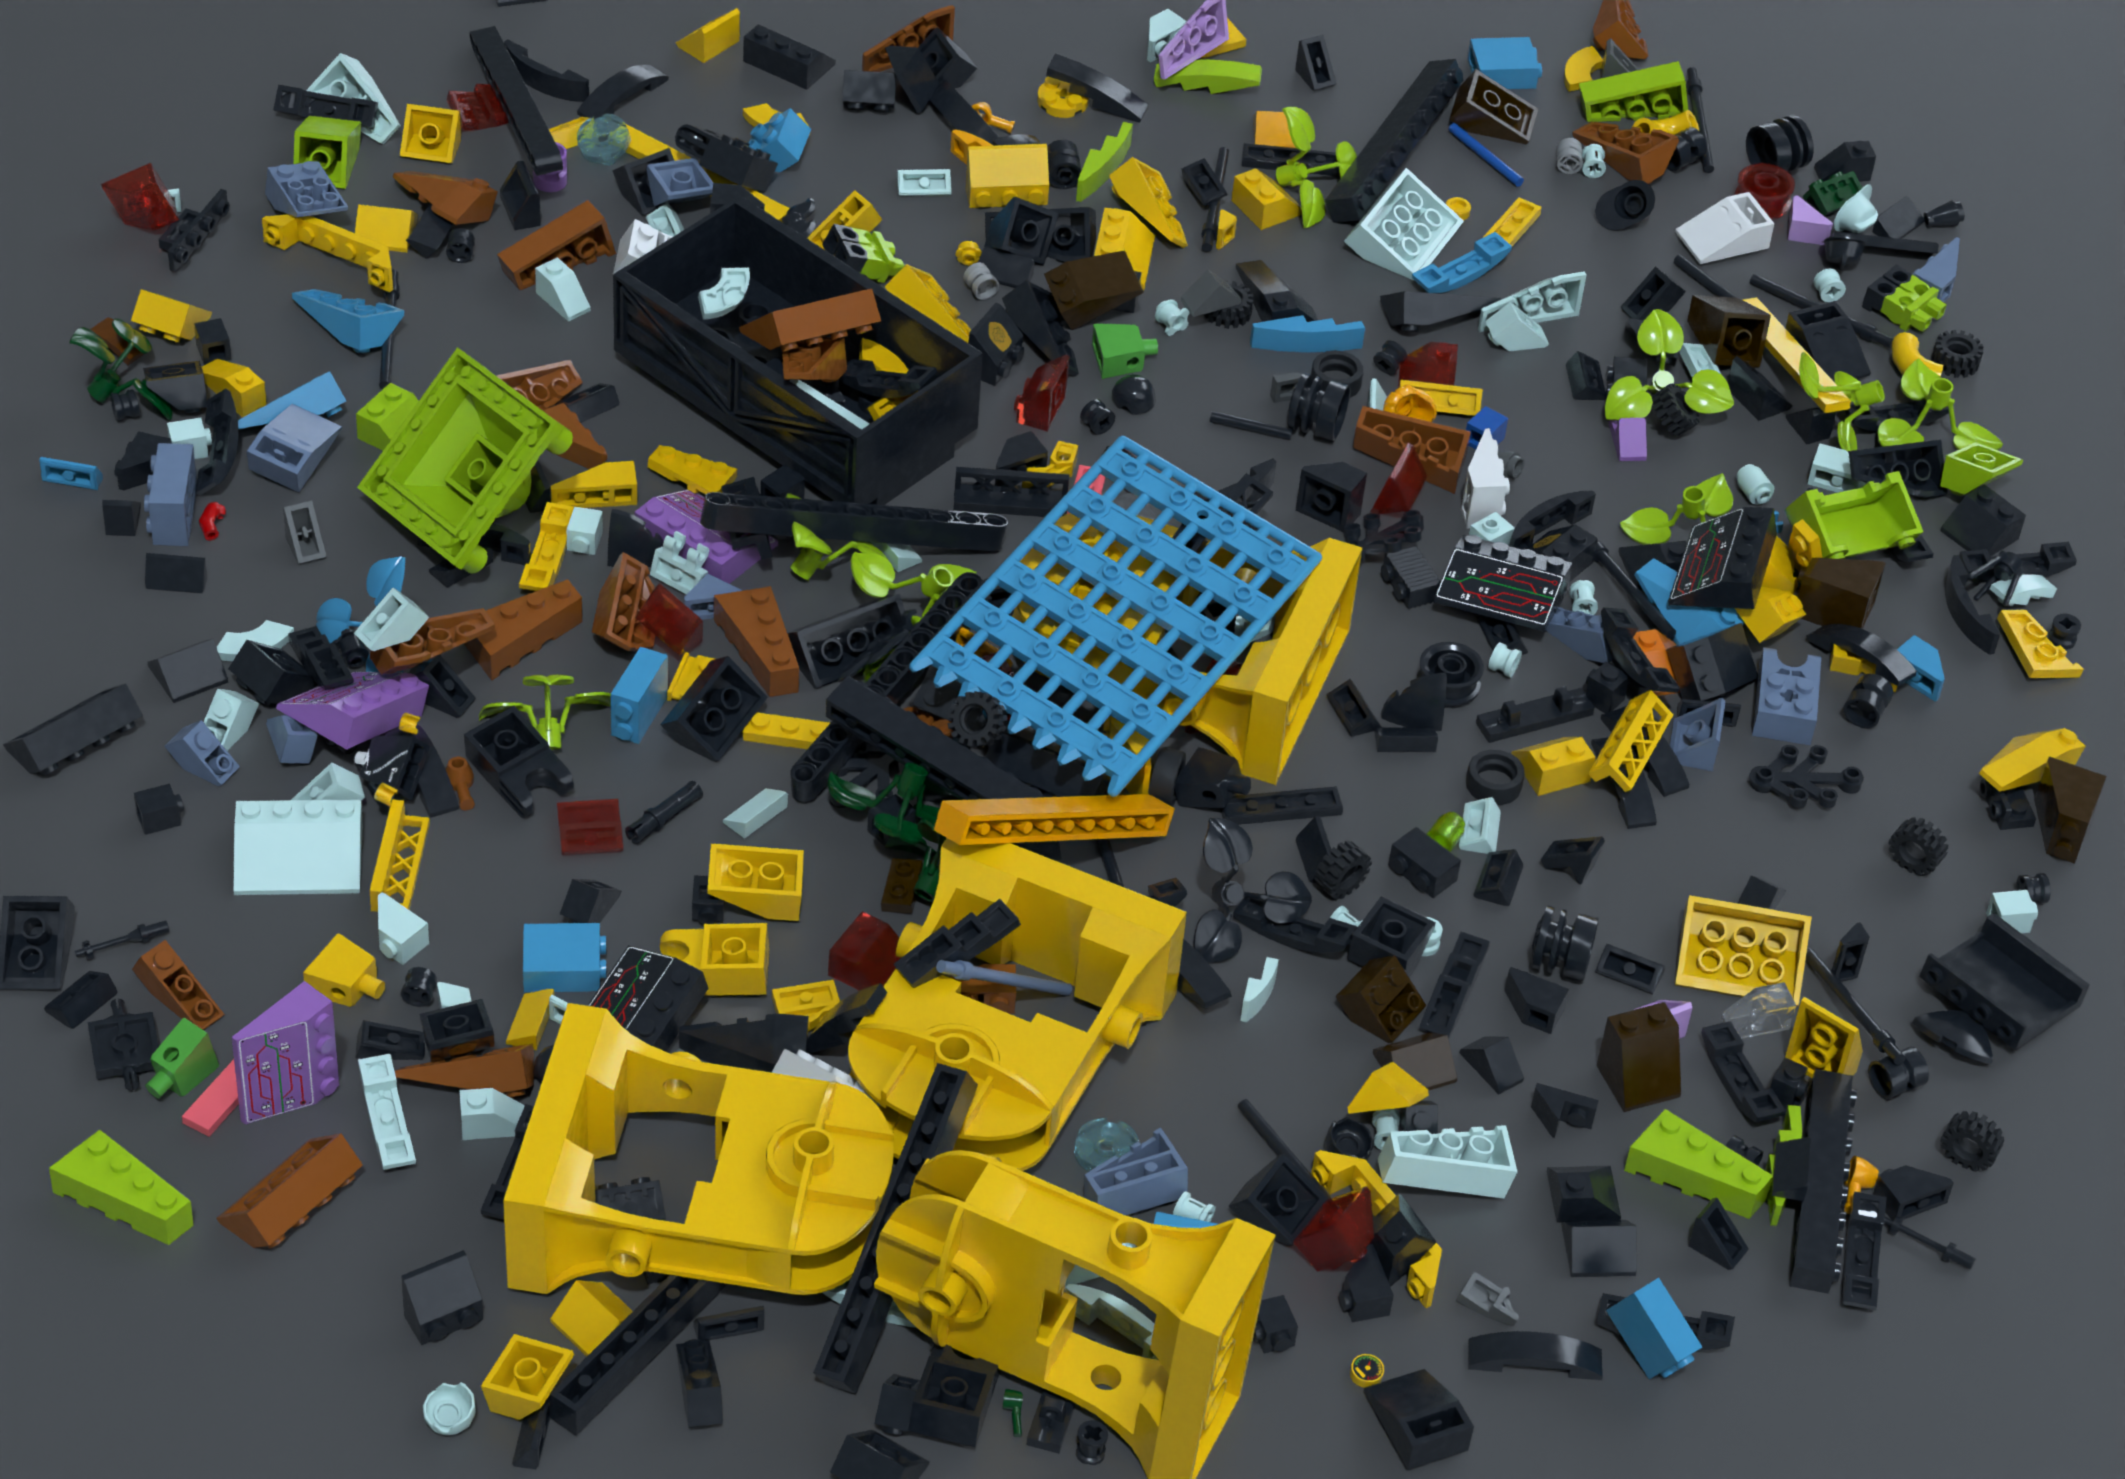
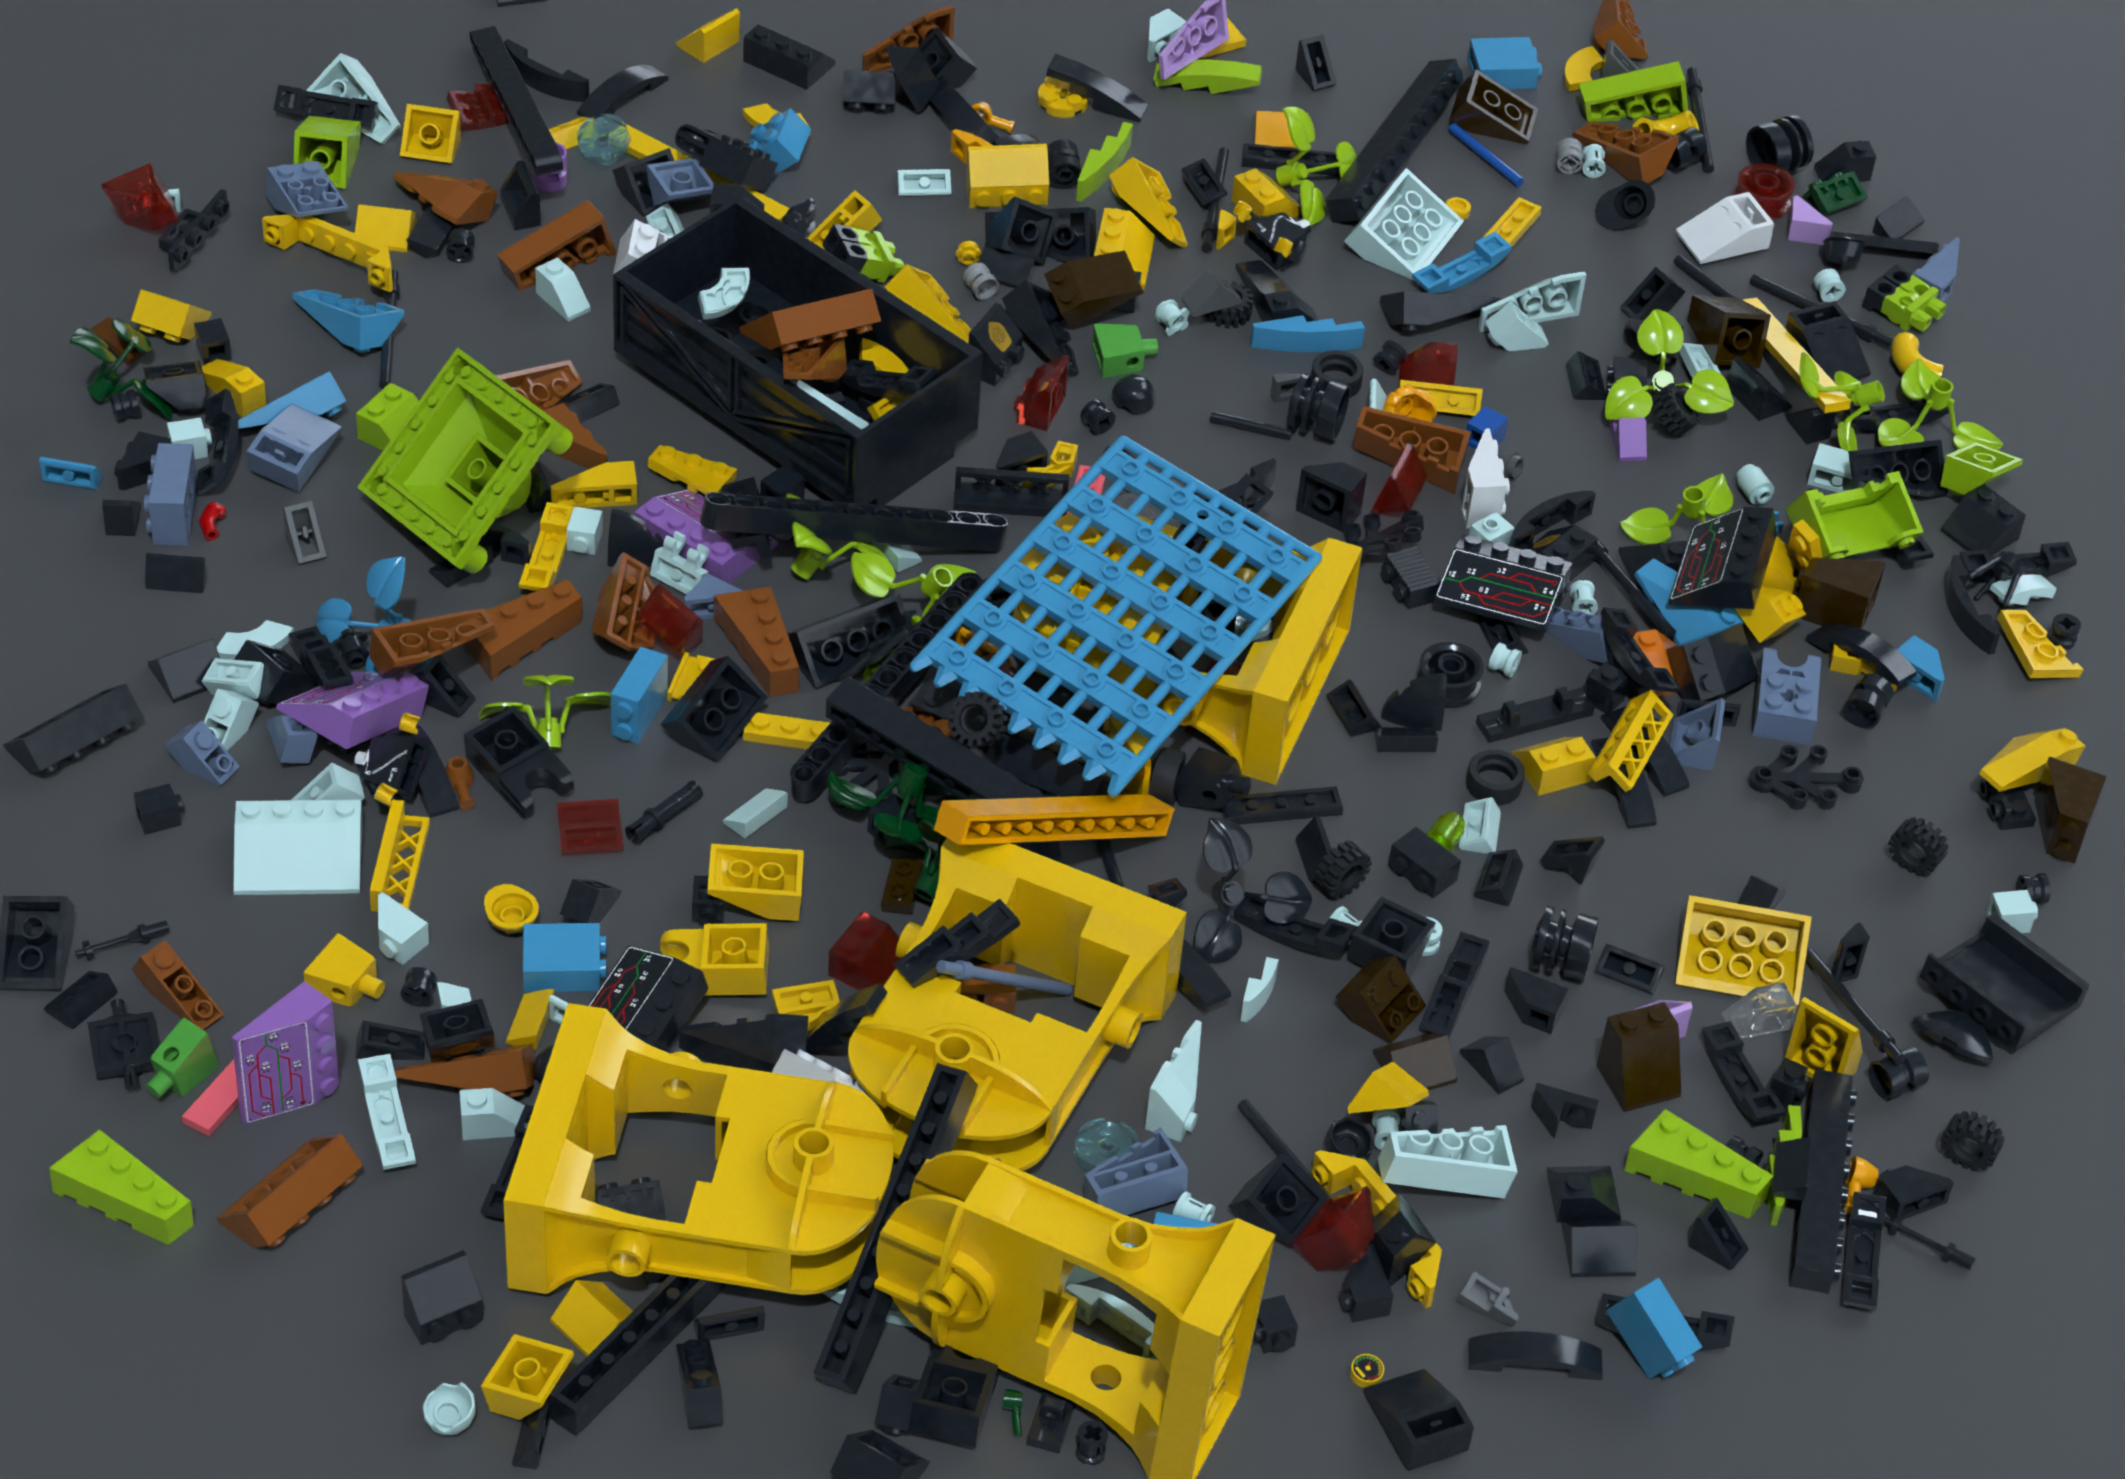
light aqua slope [354,588,429,651] -> none
light aqua piece [1834,184,1878,234] -> none
black cone [1923,200,1965,227] -> none
black tyre [1931,330,1984,378] -> none
none -> light aqua slope [202,658,264,699]
none -> yellow piece [484,884,539,935]
none -> light aqua wedge [1145,1020,1202,1142]
none -> black torso [1233,201,1311,270]

